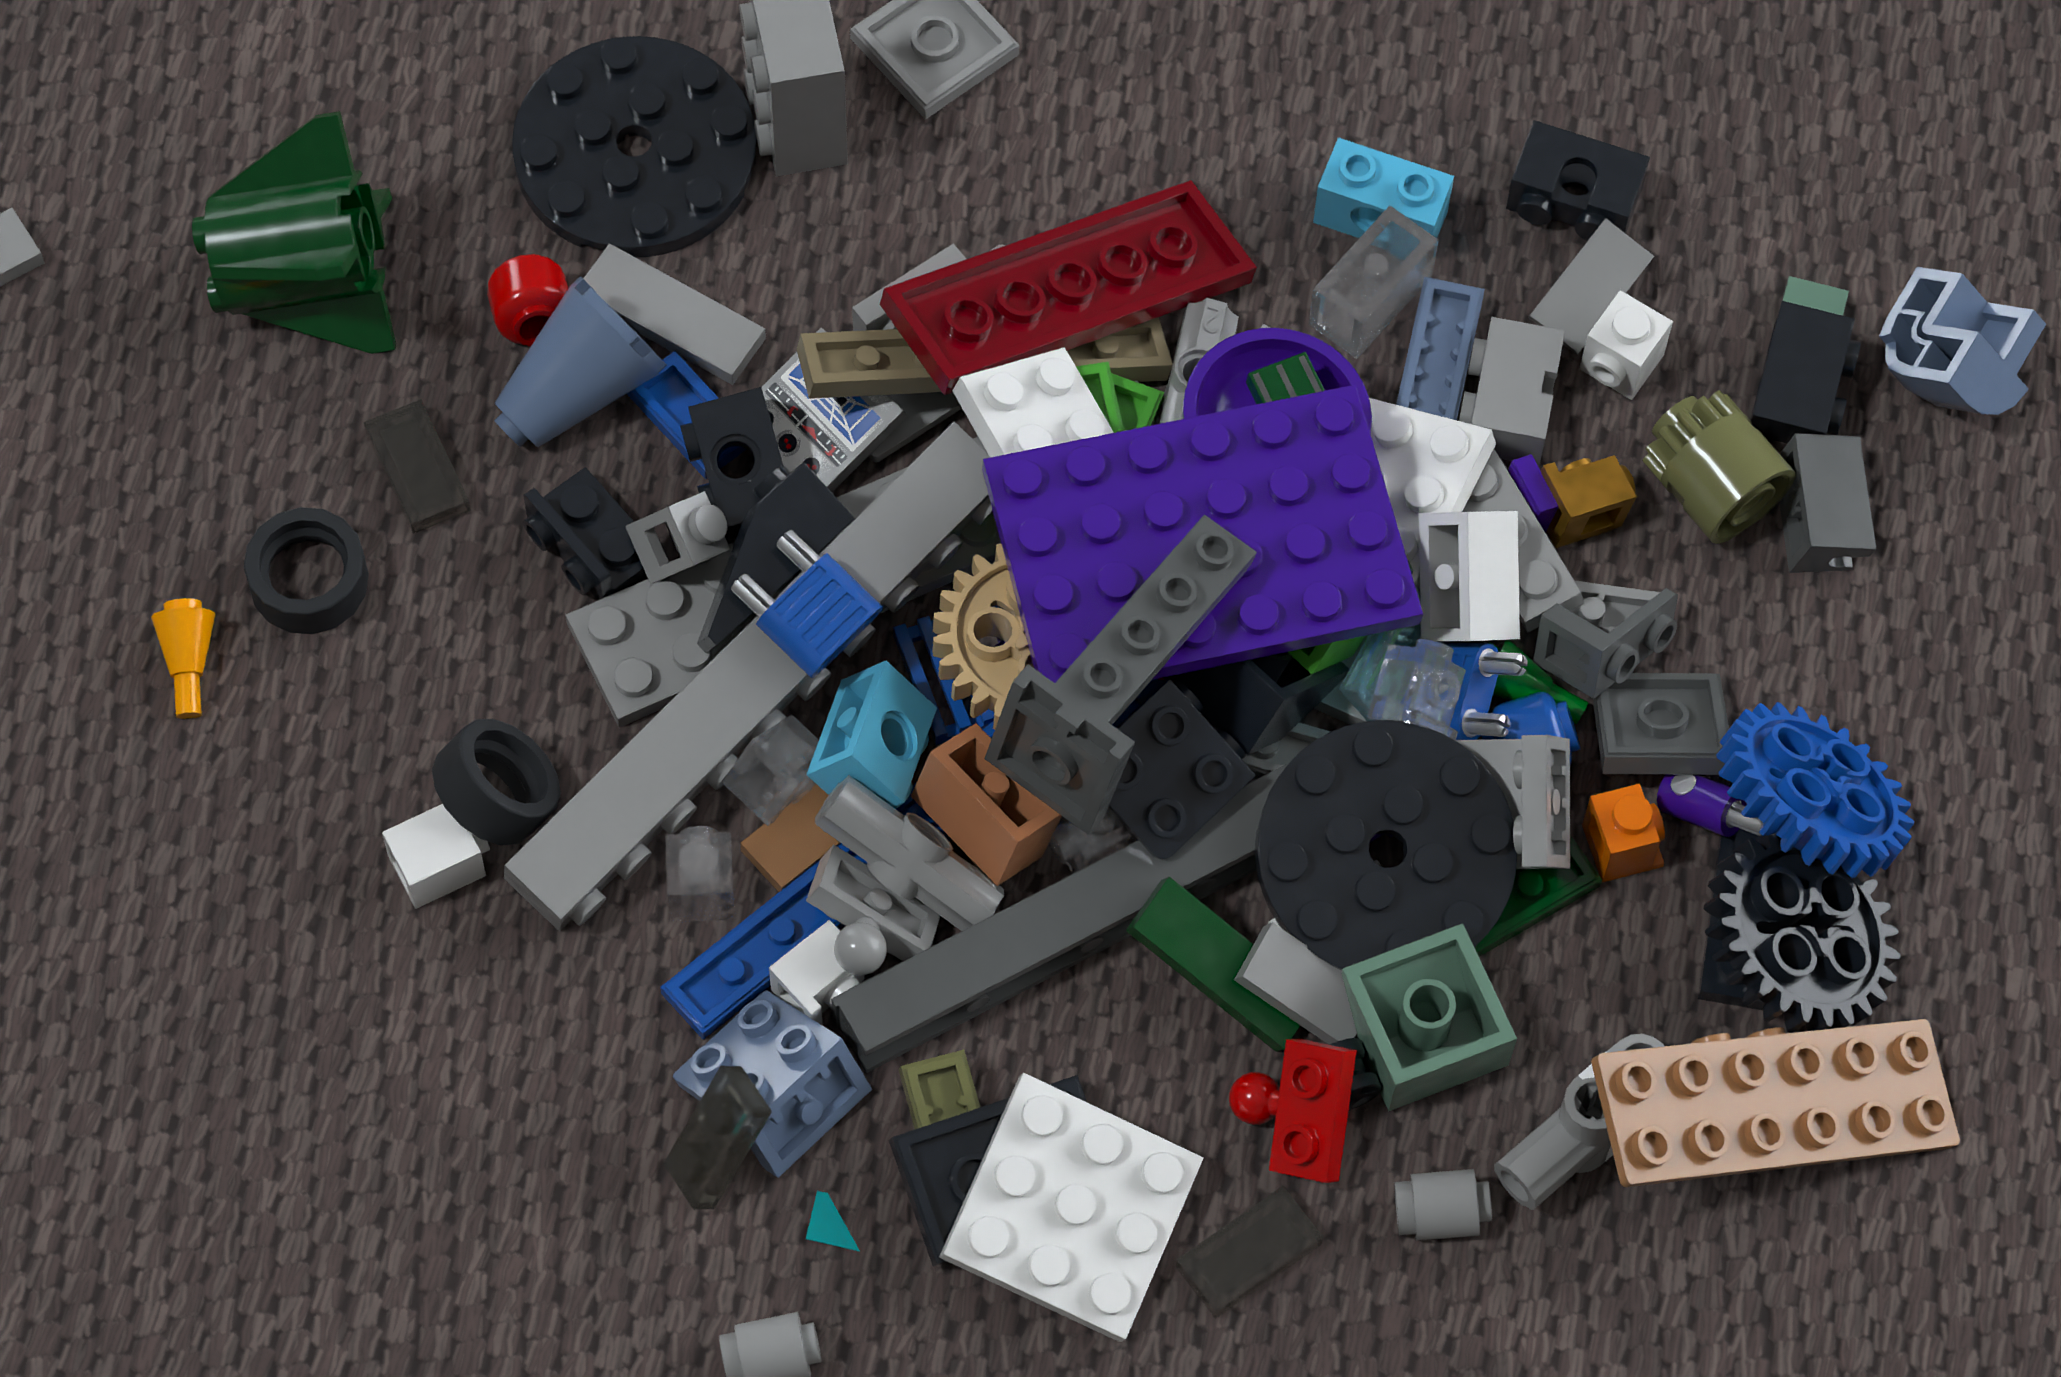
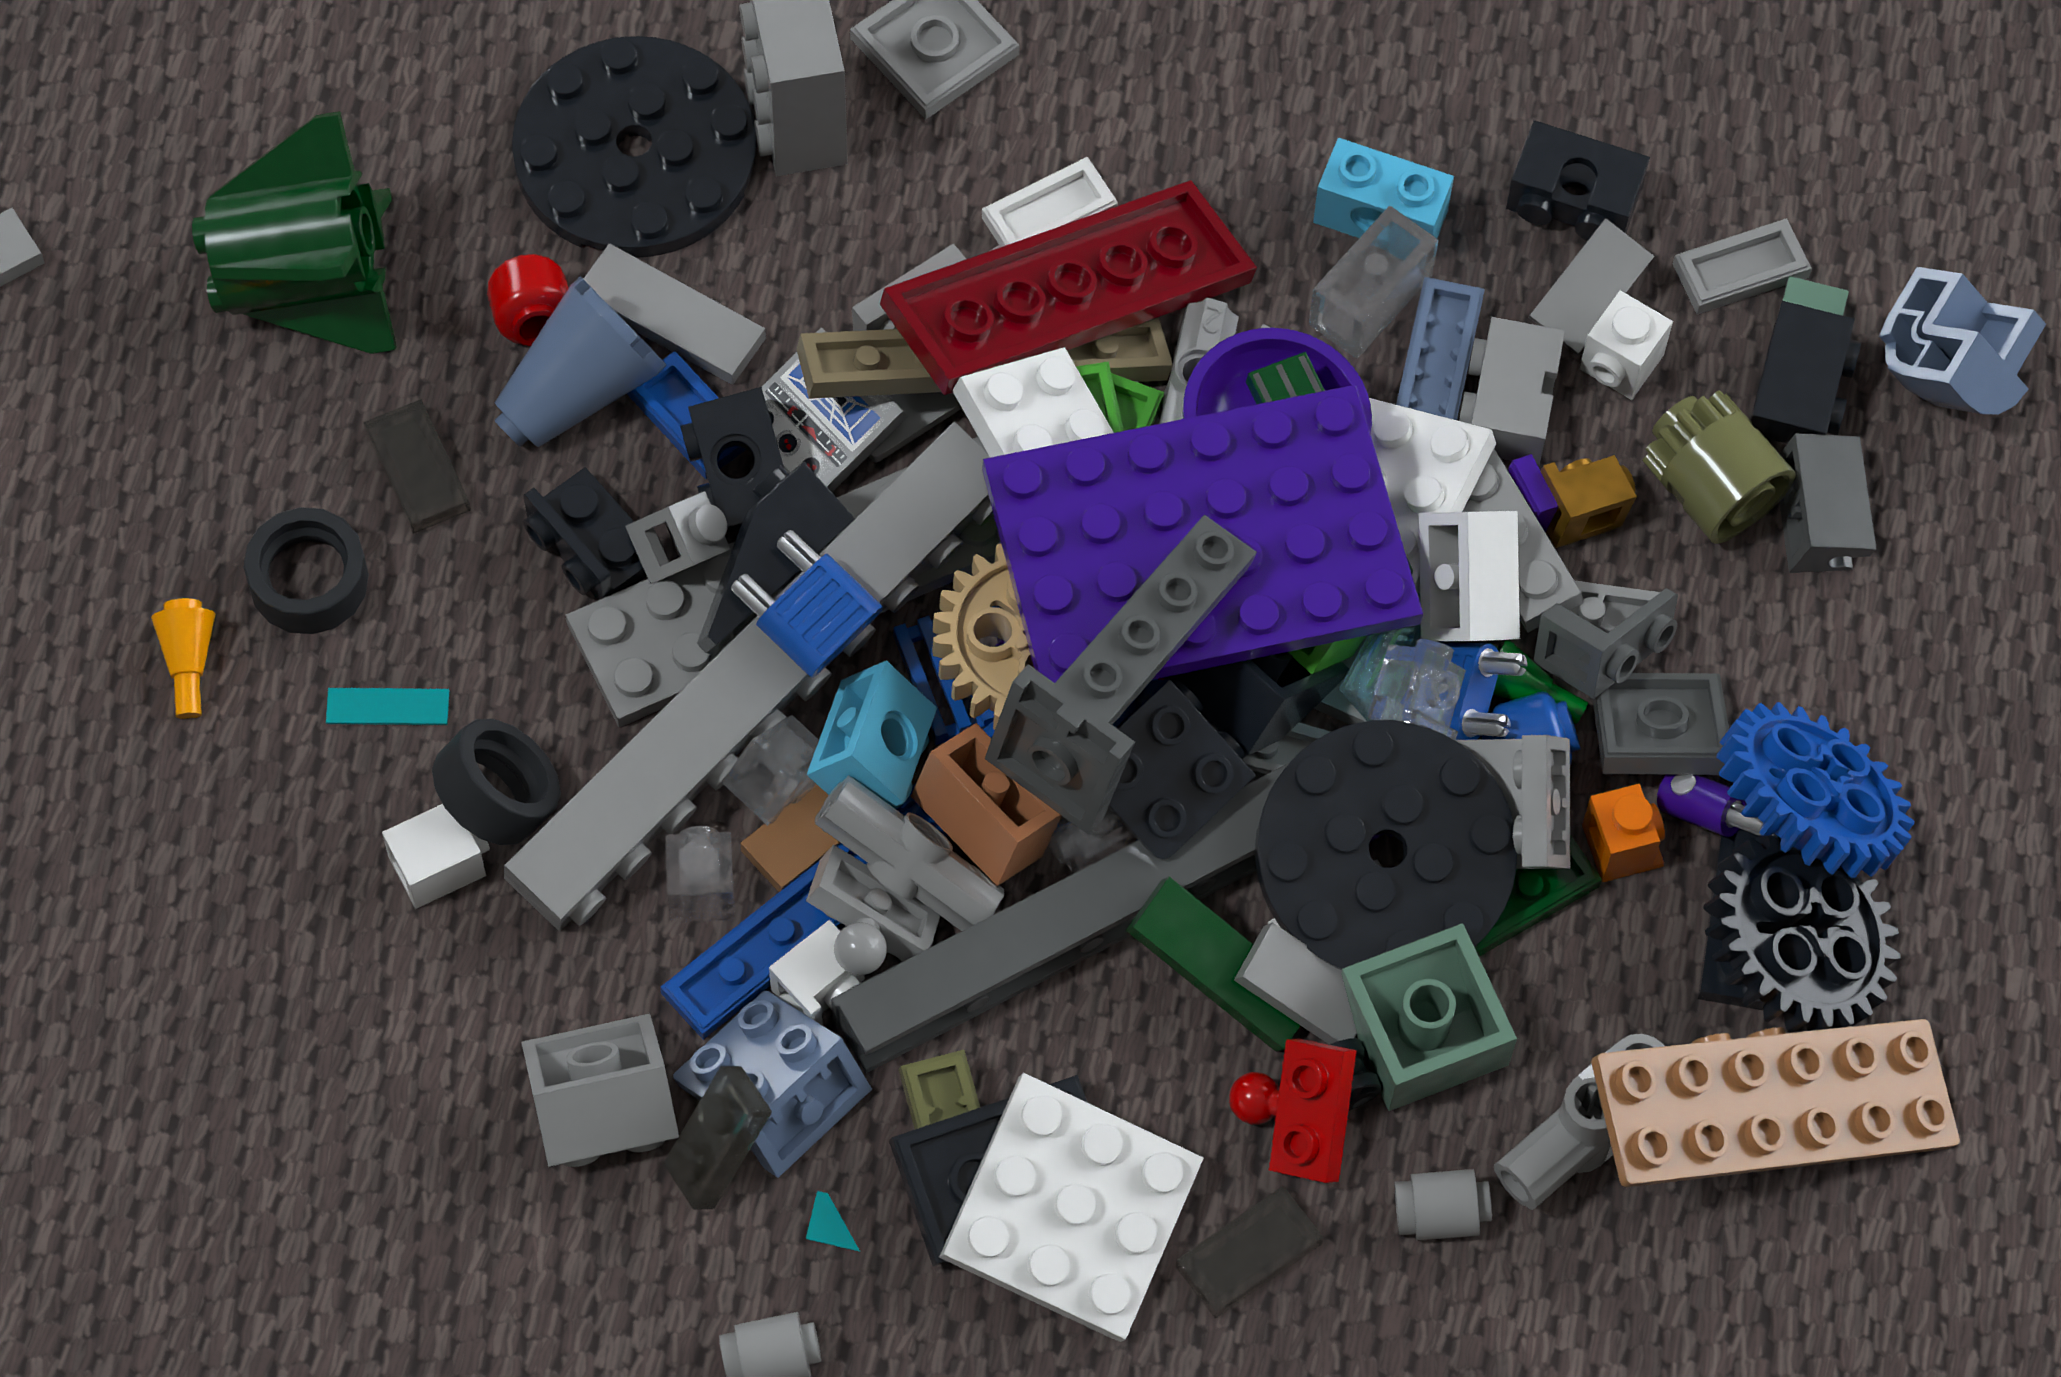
none -> teal window [326,688,450,725]
none -> light grey slope [521,1014,679,1167]
none -> white tile [982,157,1118,245]
none -> light grey tile [1673,218,1812,315]

